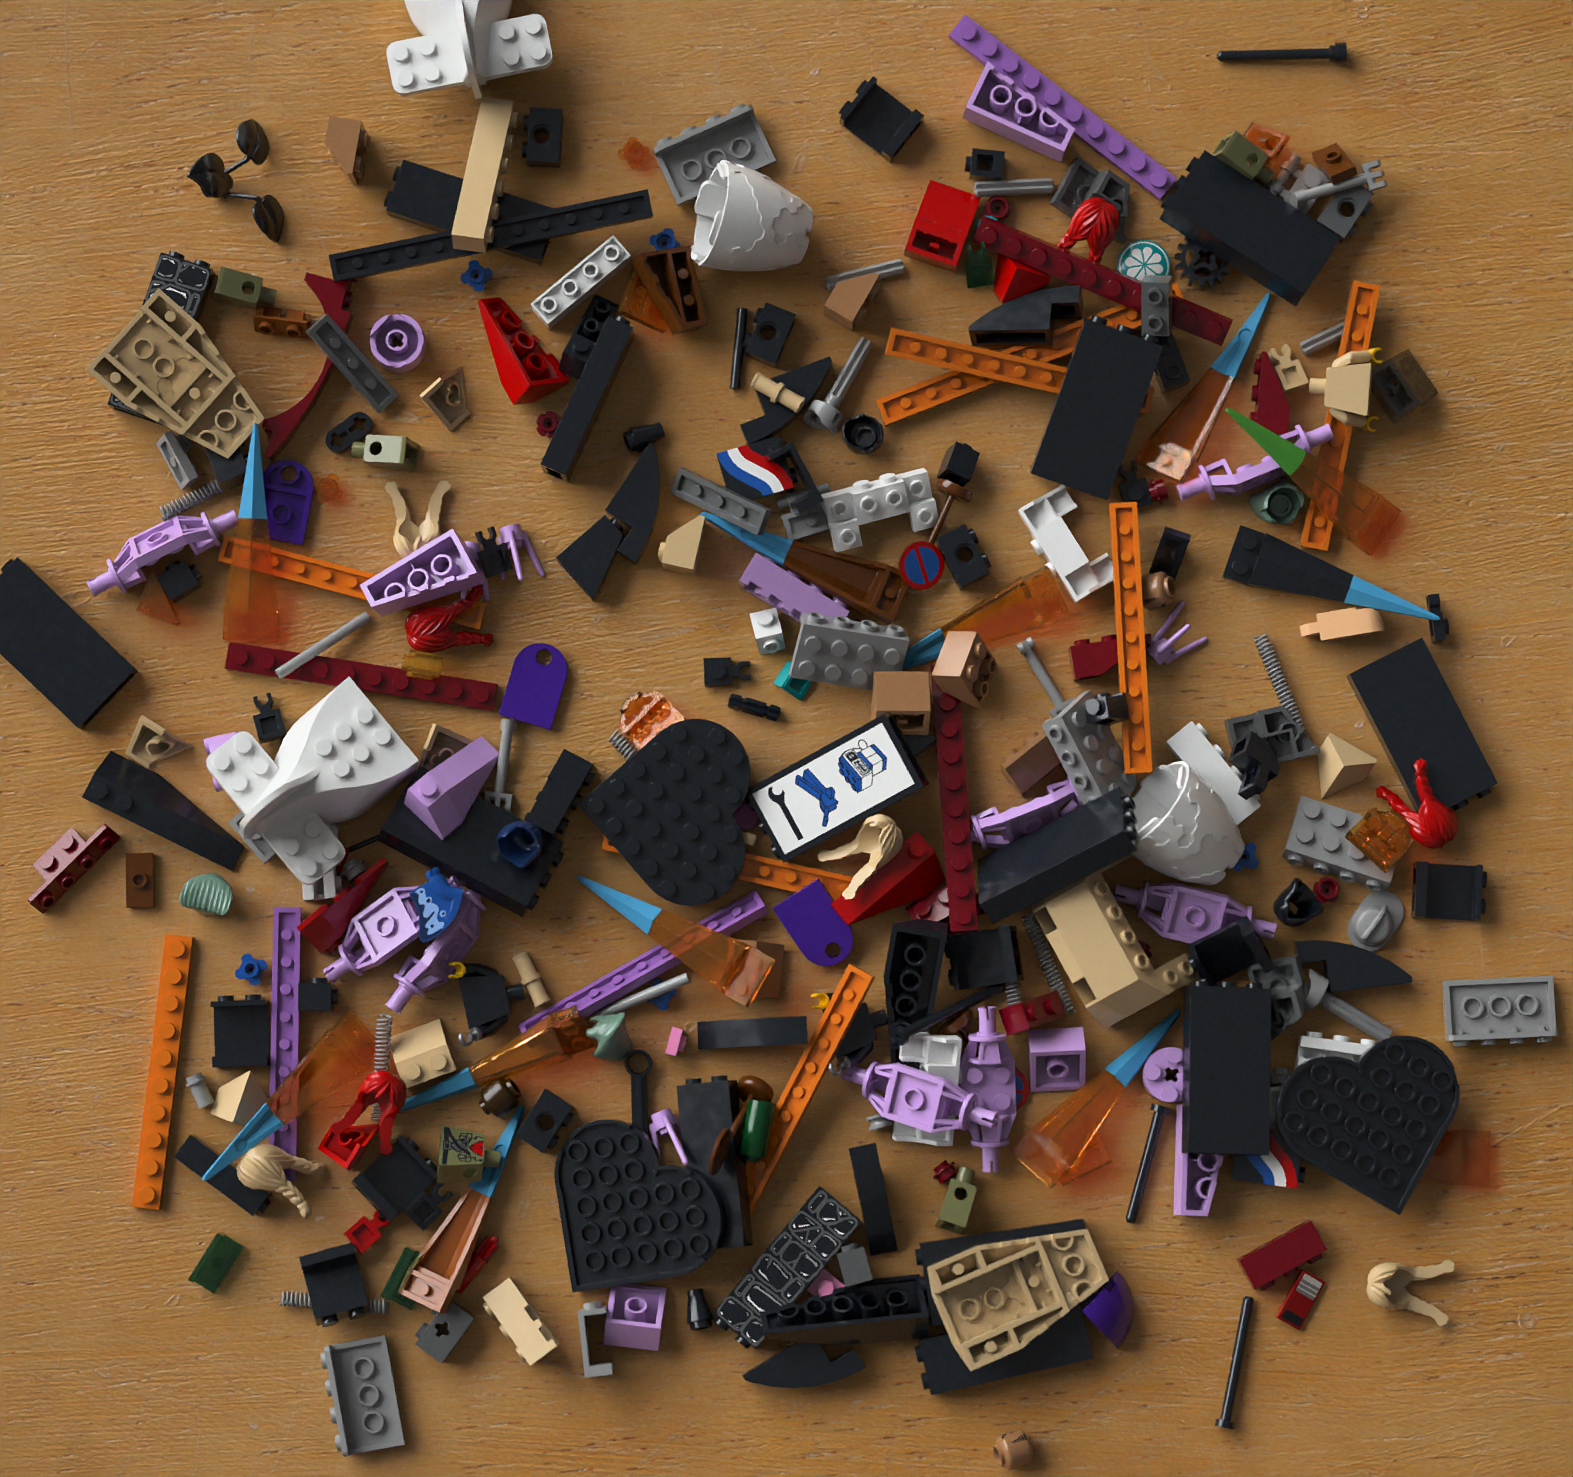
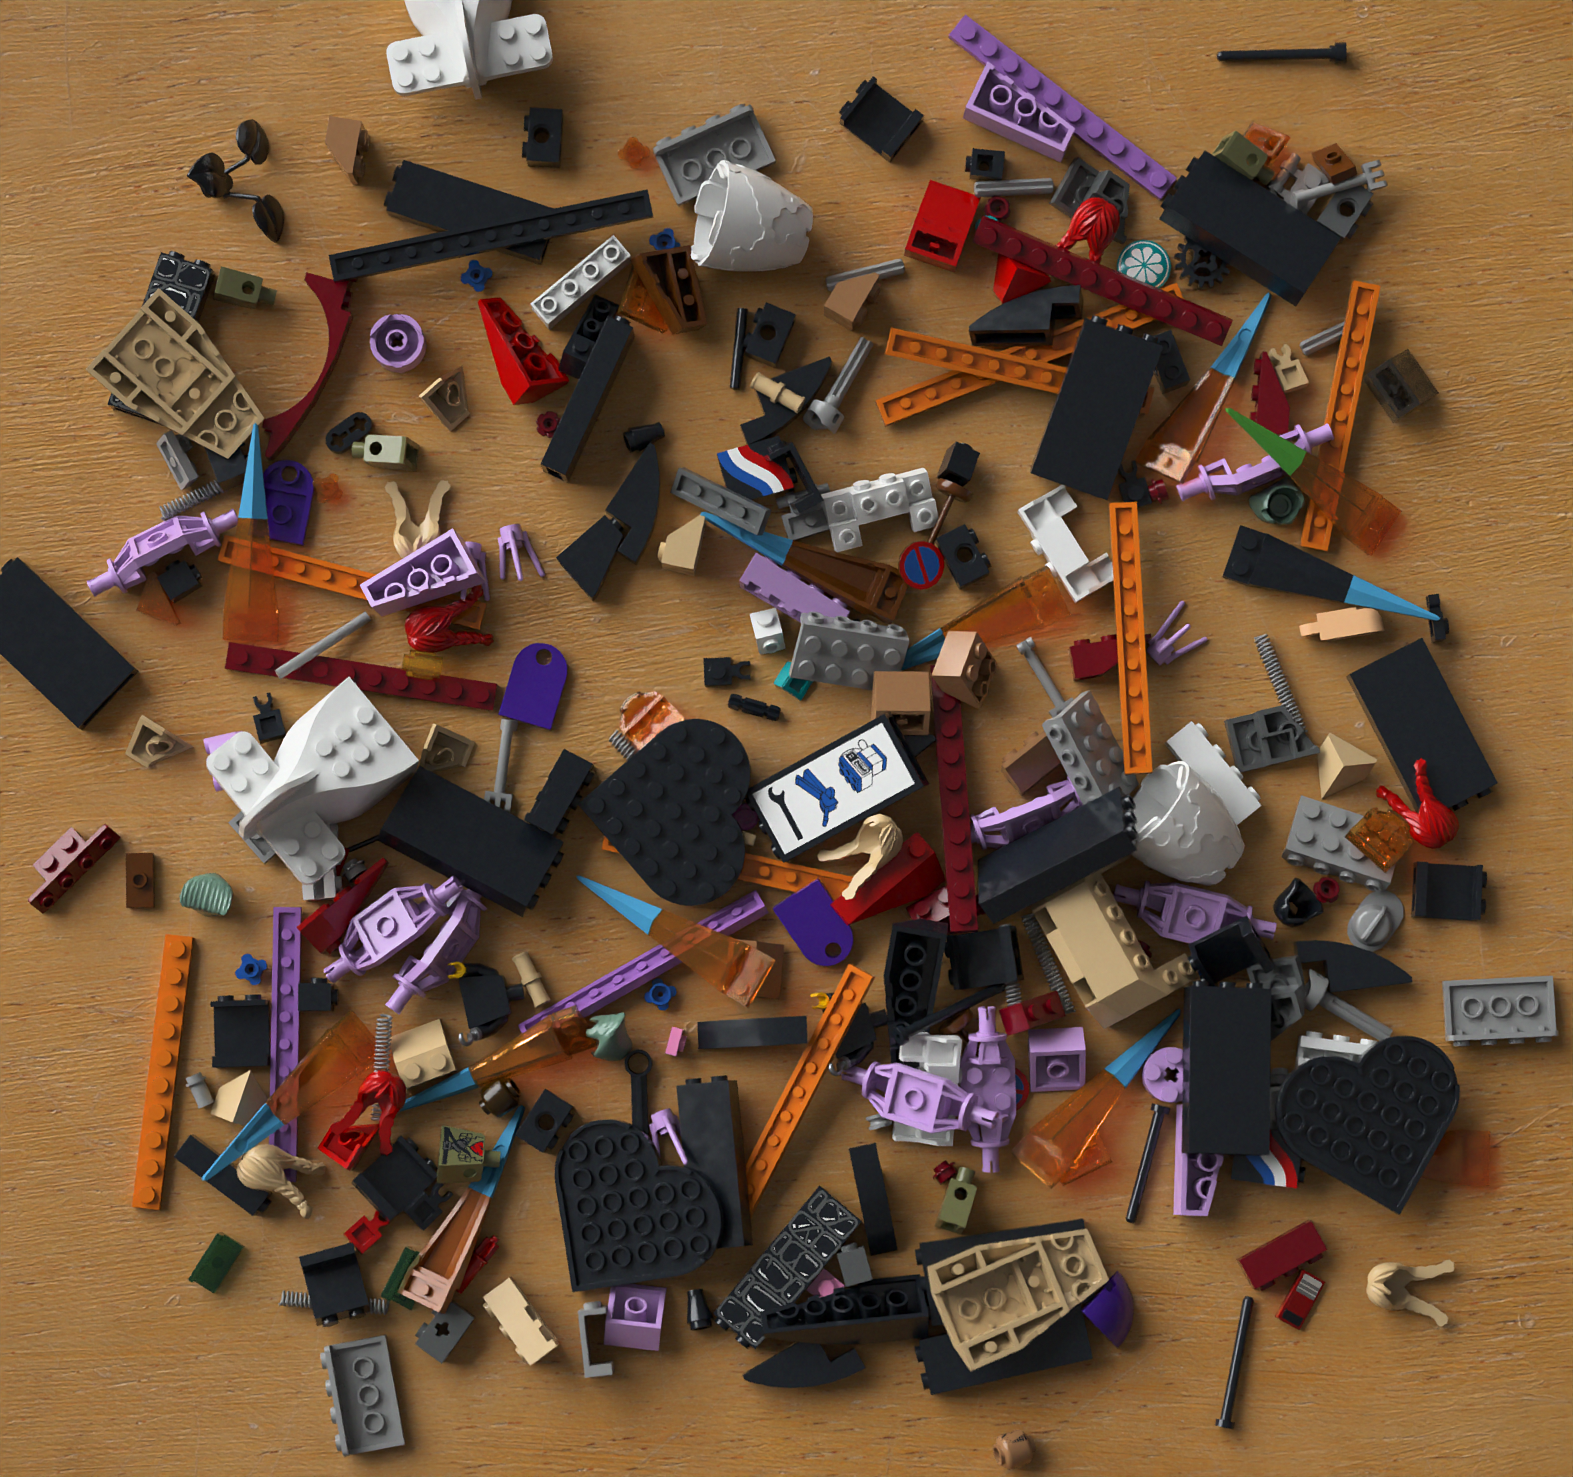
black wedge [82,751,245,871] -> none
dark orange hinge [253,306,311,338] -> none
dark grey plate [306,314,398,413] -> none
lavender wedge [404,736,499,840] -> none
arm [409,867,463,943] -> none
tan brick [451,97,519,253] -> none
black plate [475,526,513,578] -> none
dark blue hair [496,821,543,868] -> none
light grey bar [589,972,691,1023] -> none
reddish brown piece [709,1075,774,1176] -> none
dark green brick [739,1099,776,1163] -> none
black hair [842,413,884,455] -> none
clear green plate [964,241,994,289] -> none
black brick [1084,692,1129,726] -> none
dark grey brick [1141,275,1173,336] -> none
medium nougat head [1141,572,1177,610] -> none
black tile [1149,526,1191,581] -> none
black brick [1228,731,1279,800] -> none
blue plate [1233,842,1258,871] -> none
tan torso [1309,347,1383,432] -> none

